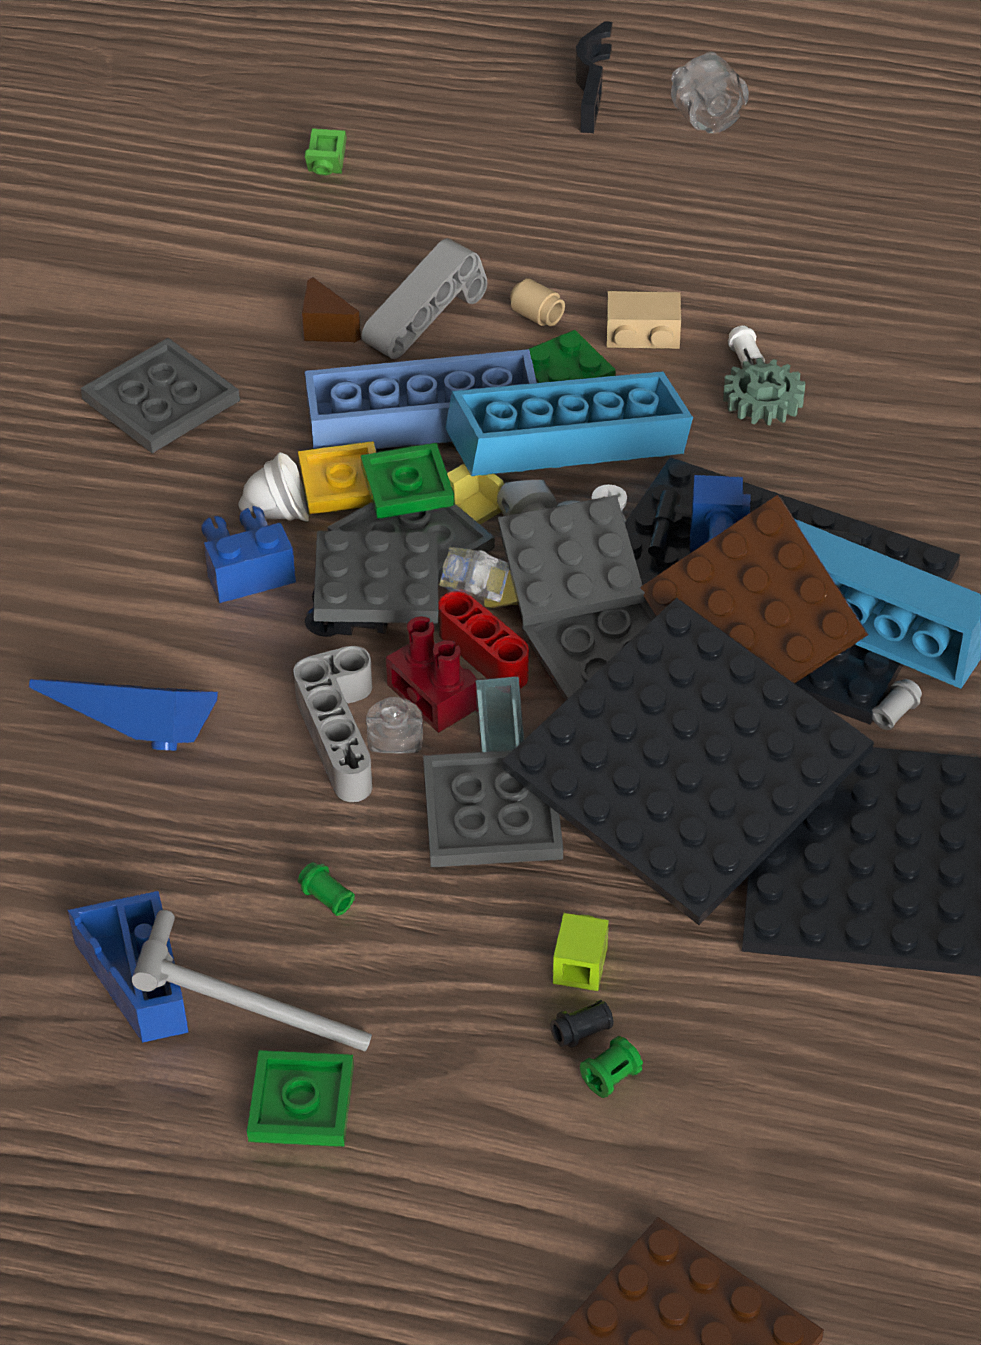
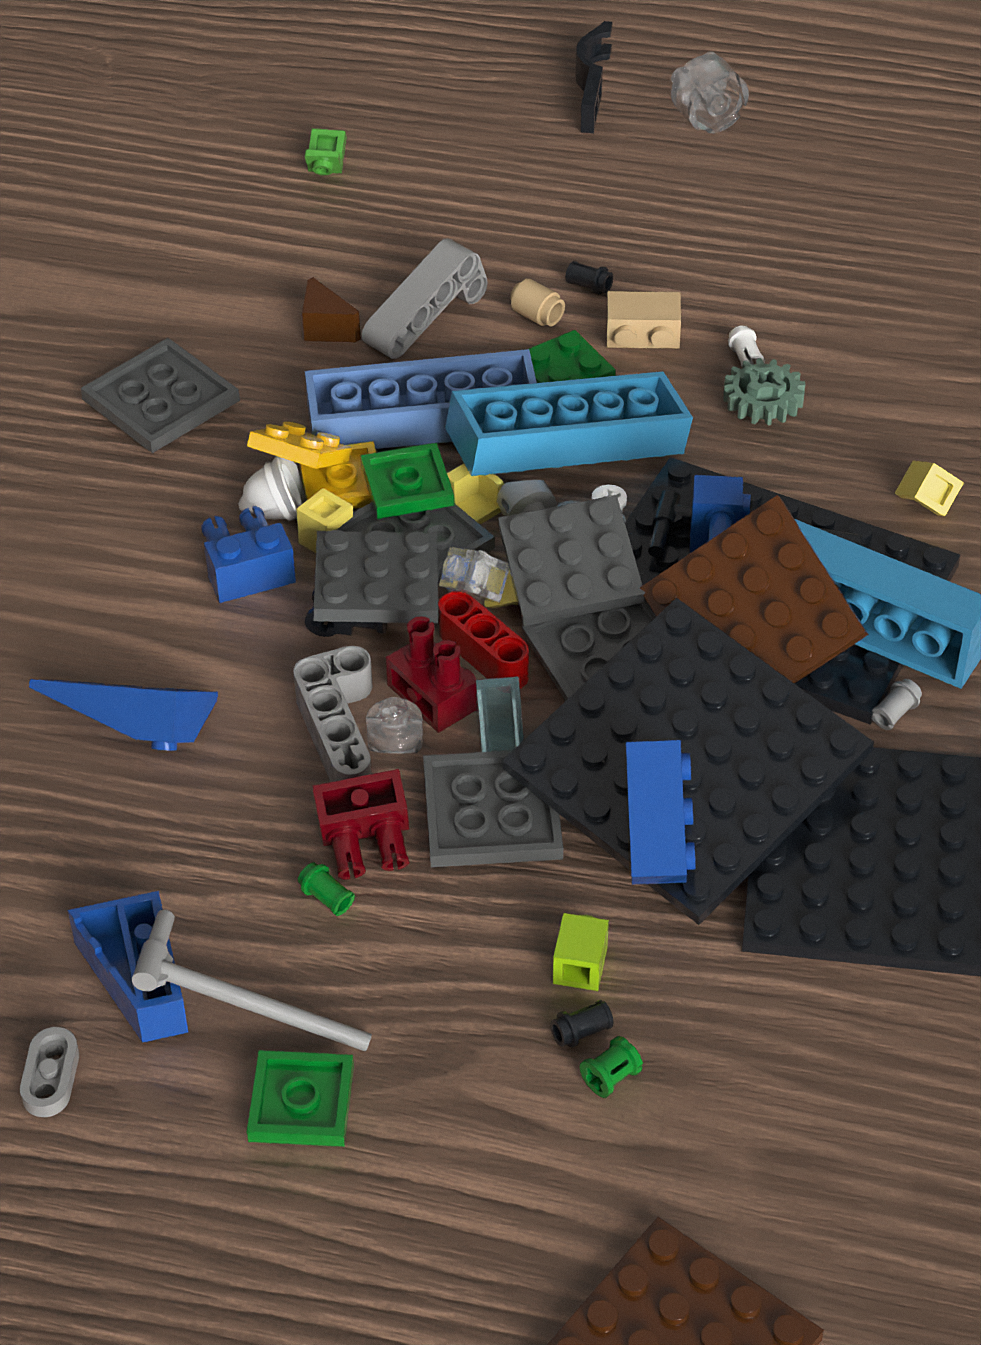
none -> light grey plate [20,1027,79,1117]
none -> yellow plate [247,422,352,469]
none -> light yellow panel [296,488,353,553]
none -> dark red brick [312,769,410,880]
none -> black pin [565,261,613,295]
none -> blue wedge [626,740,695,885]
none -> light yellow panel [895,461,964,517]

